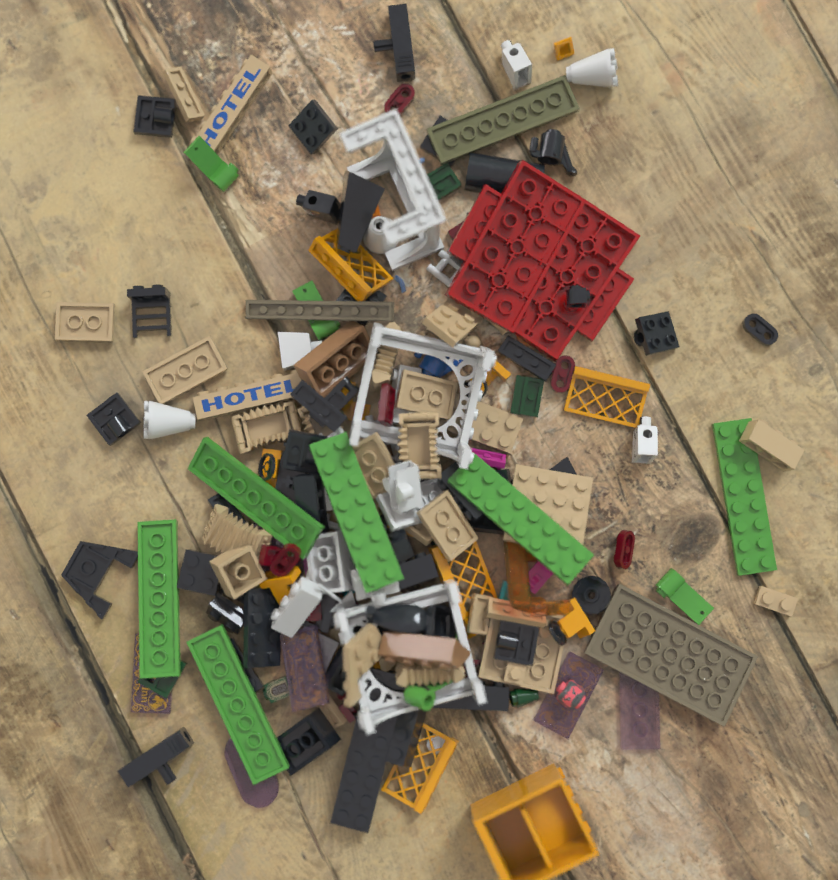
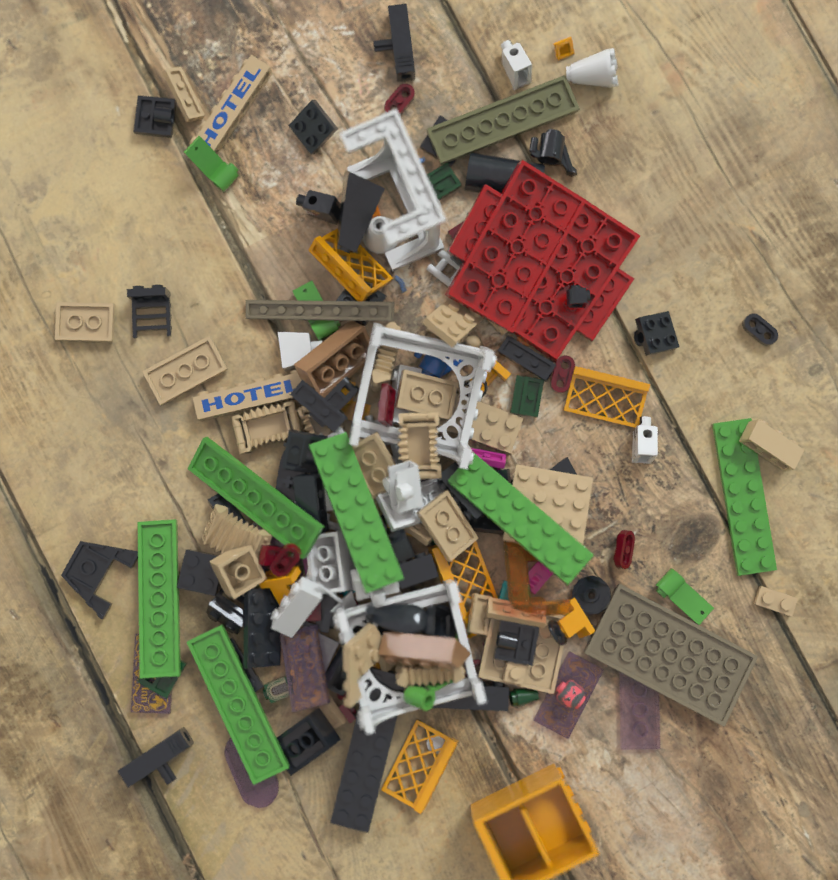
black plate [86,392,141,446] -> none
white cone [143,401,195,439] -> none
piece [258,448,283,488] -> none
black brick [385,709,427,767] -> none

